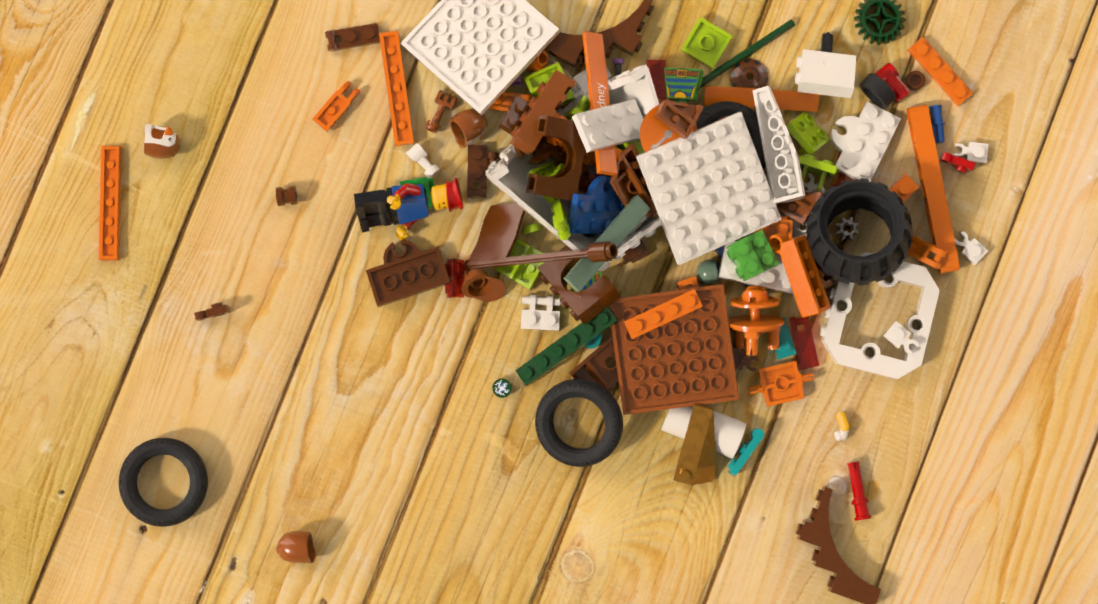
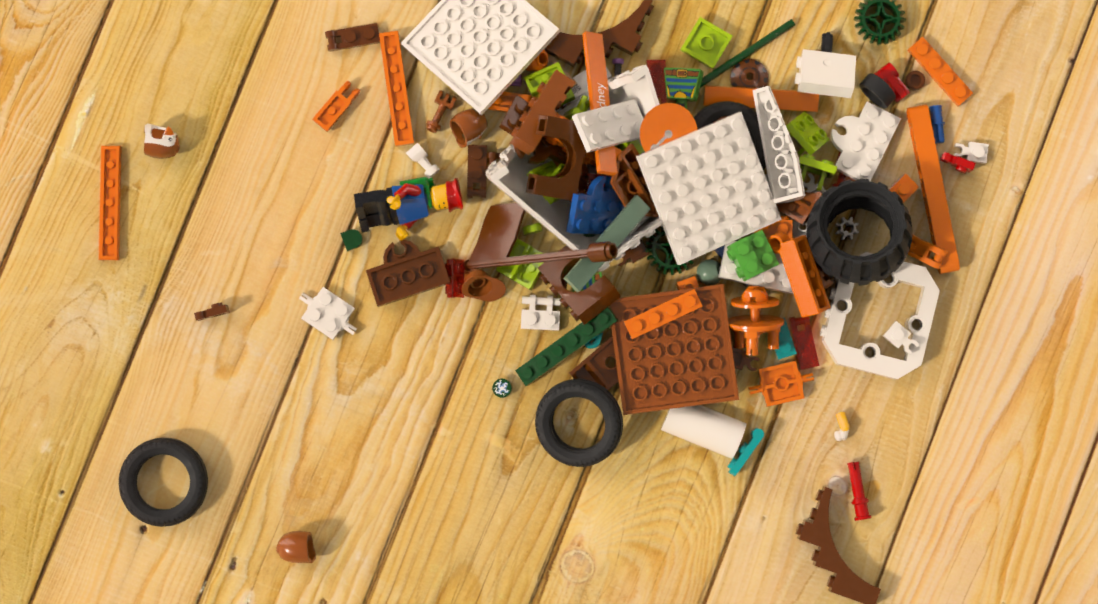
reddish brown wheel [276,186,298,206] -> none
lime plate [550,199,571,240] -> none
dark orange wing [654,100,704,139] -> none
pearl gold wedge [673,403,717,485] -> none
white plate [955,231,988,265] -> none
none -> white plate [299,287,357,340]
none -> dark green tile [340,229,363,252]
none -> dark green gear [645,226,694,275]

